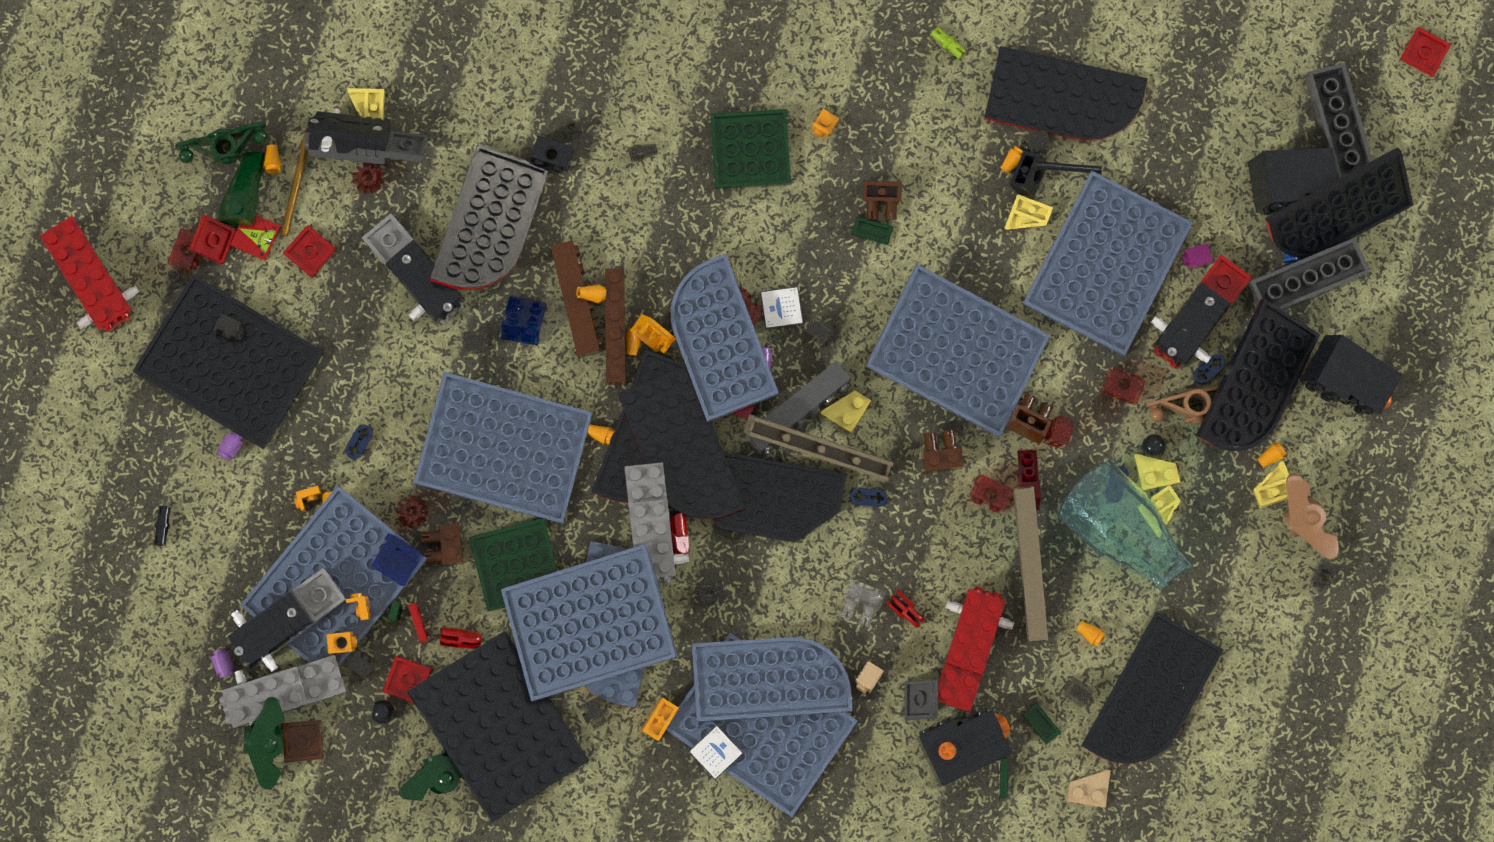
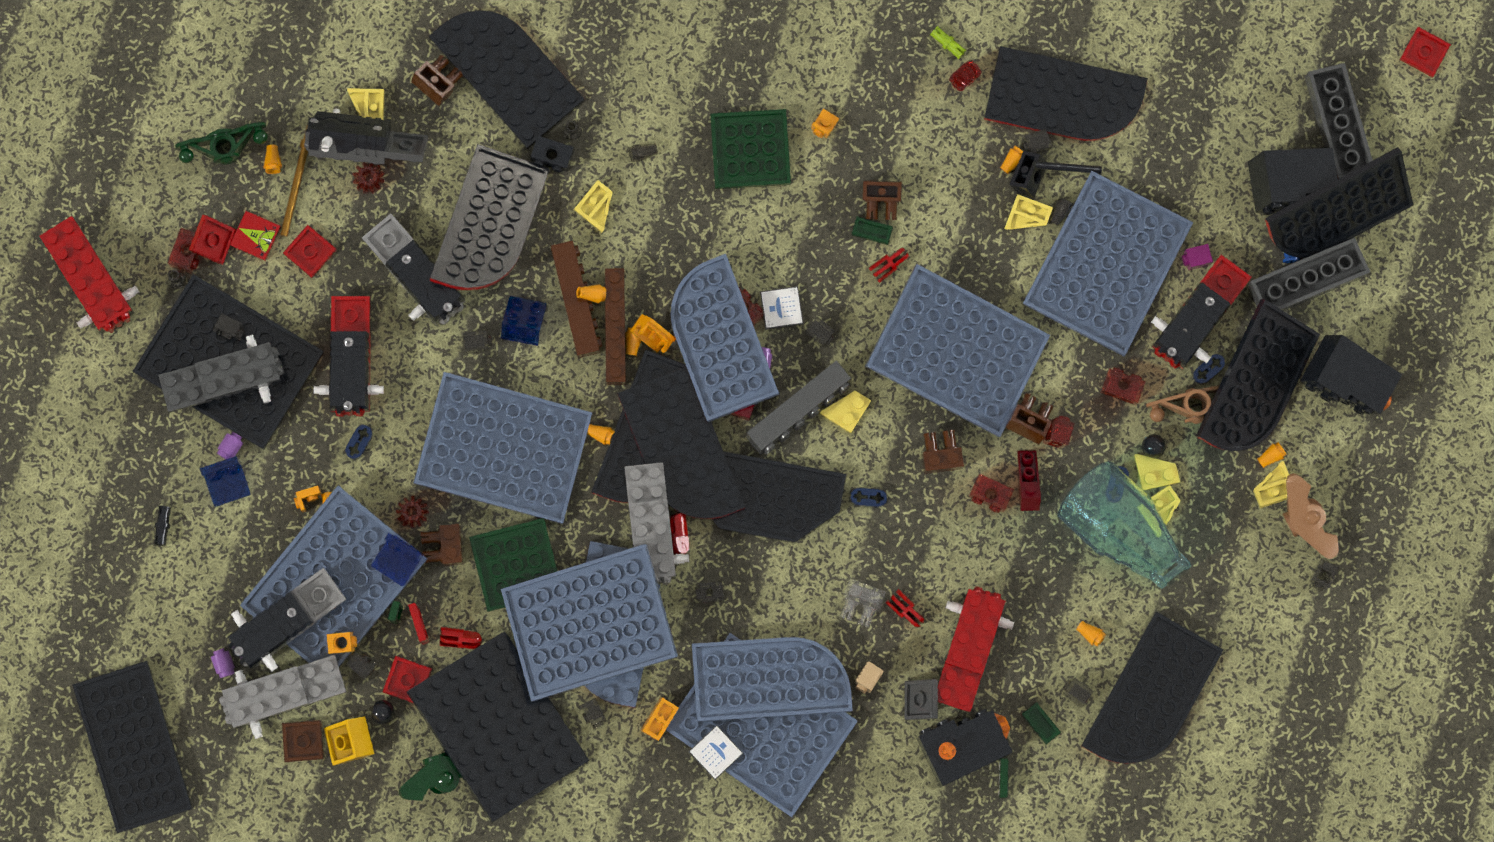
dark green wedge [218,152,264,226] -> none
dark green piece [243,697,285,789] -> none
light orange bracket [346,593,372,620] -> none
dark tan tile [744,414,894,481] -> none
dark tan tile [1013,485,1048,641] -> none
tan wing [1066,770,1111,808] -> none
none -> black plate [72,661,193,834]
none -> dark grey piece [158,335,285,413]
none -> clear blue bracket [200,456,251,507]
none -> piece [314,296,384,417]
none -> yellow slope [324,716,374,766]
none -> reddish brown brick [411,55,463,106]
none -> black plate [429,11,585,149]
none -> light yellow wing [573,180,612,233]
none -> red arm [868,247,909,283]
none -> clear red gear [949,60,982,91]
none -> clear smoke cone [1049,197,1073,226]

